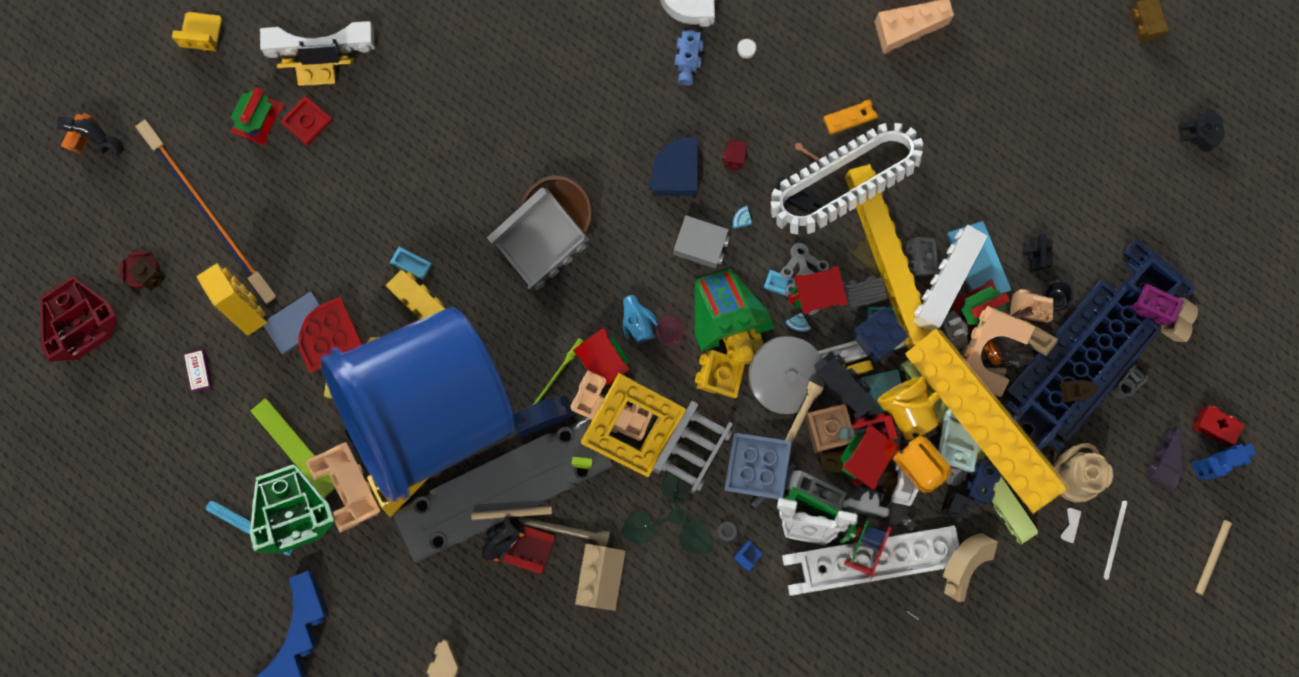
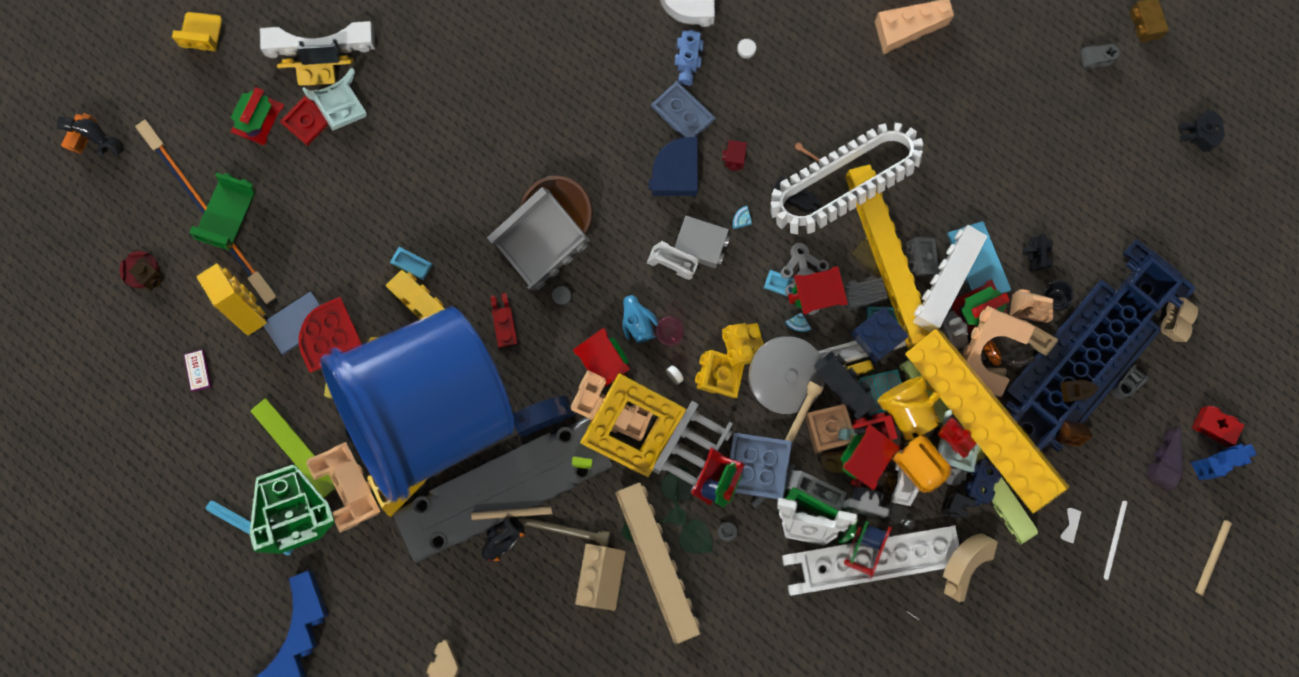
dark red wedge [40,276,117,362] -> none
red bracket [503,526,555,574] -> none
lime piece [534,338,584,404] -> none
green wedge [695,268,774,352] -> none
blue panel [733,540,762,572] -> none
light orange plate [823,100,878,135] -> none
tan piece [1052,443,1113,503] -> none
magenta bracket [1131,284,1184,326] -> none
none -> green panel [189,172,256,251]
none -> light aqua piece [303,68,366,131]
none -> red hinge [491,293,518,348]
none -> dark grey tile [552,286,571,306]
none -> tan brick [615,483,700,643]
none -> white piece [647,241,699,280]
none -> sand blue tile [651,81,715,138]
none -> white tile [666,366,684,385]
none -> piece [691,447,745,508]
none -> red hips [938,418,977,458]
none -> reddish brown slope [1056,420,1093,447]
none -> dark grey piece [1080,44,1120,70]

